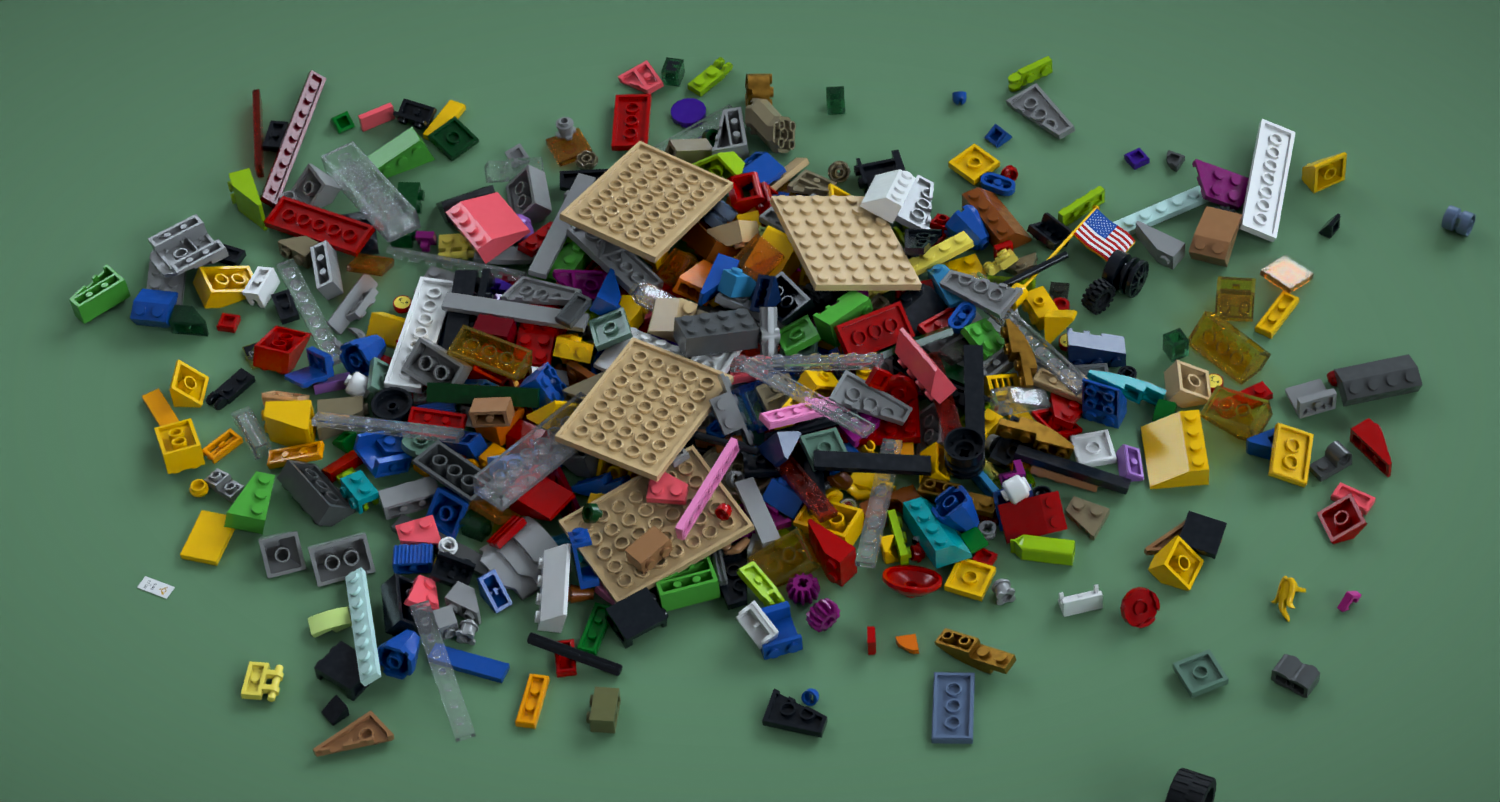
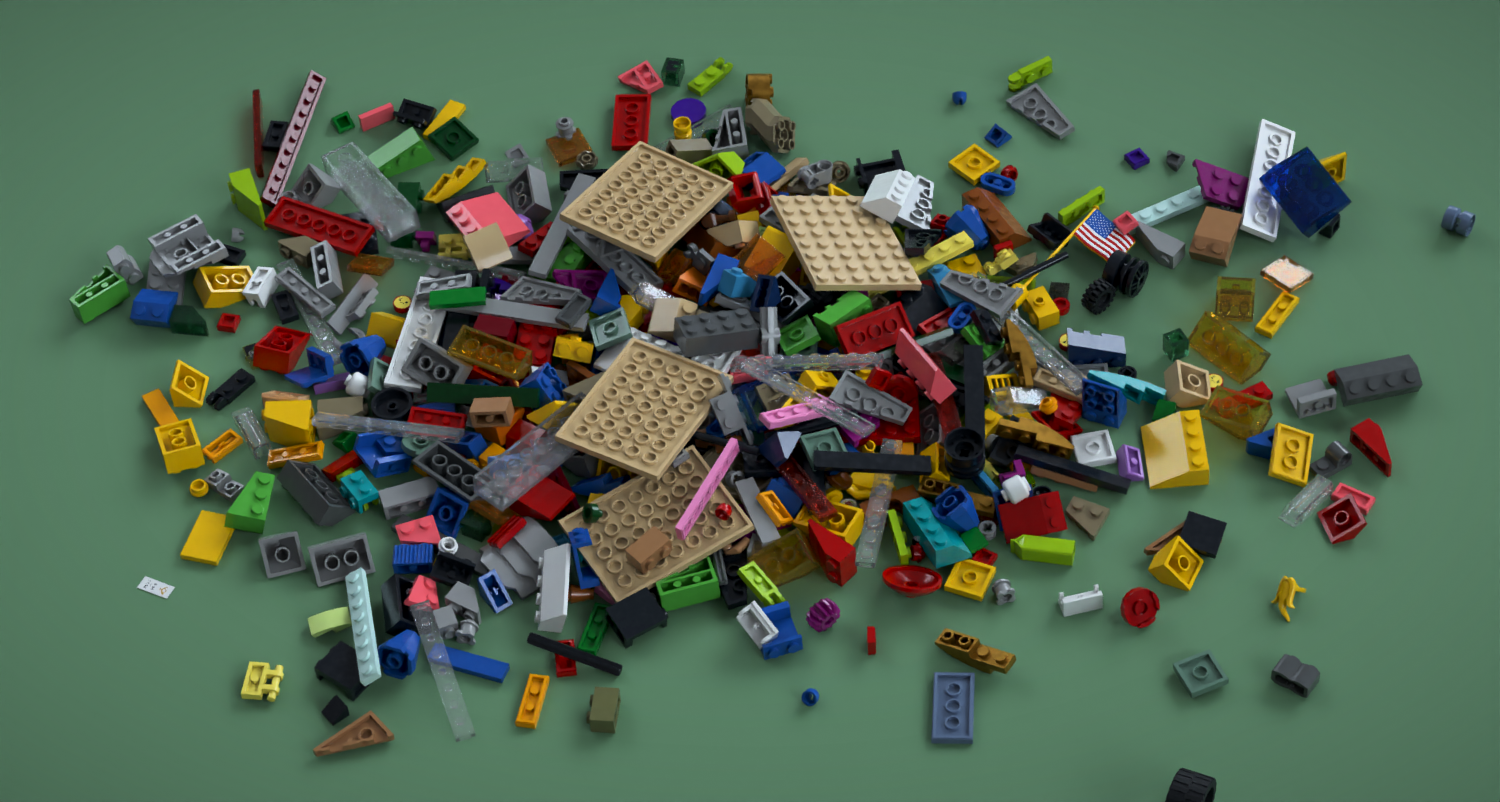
coral wing [646,472,689,505] -> none
black wing [762,688,828,738] -> none
magenta gear [786,572,820,606] -> none
clear green brick [826,86,845,115] -> none
yellow slope [880,534,899,564] -> none
orange tile [896,634,919,654] -> none
yellow slope [1044,310,1078,347] -> none
dark pink tile [1337,591,1361,612] -> none
none -> light grey brick [106,245,143,285]
none -> light grey hinge [231,228,245,242]
none -> light grey tile [275,267,336,319]
none -> light grey tile [416,273,472,300]
none -> yellow slope [423,157,487,204]
none -> green tile [429,286,487,310]
none -> tan slope [463,222,513,273]
none -> yellow wheel [673,116,692,139]
none -> dark grey plate [683,243,715,276]
none -> reddish brown leg [702,210,738,228]
none -> light orange tile [755,490,794,527]
none -> light grey piece [797,160,833,189]
none -> black plate [969,309,1004,345]
none -> light orange plate [1039,397,1058,415]
none -> coral tile [1112,210,1139,235]
none -> clear blue slope [1259,147,1352,238]
none -> clear piece [1278,474,1333,528]

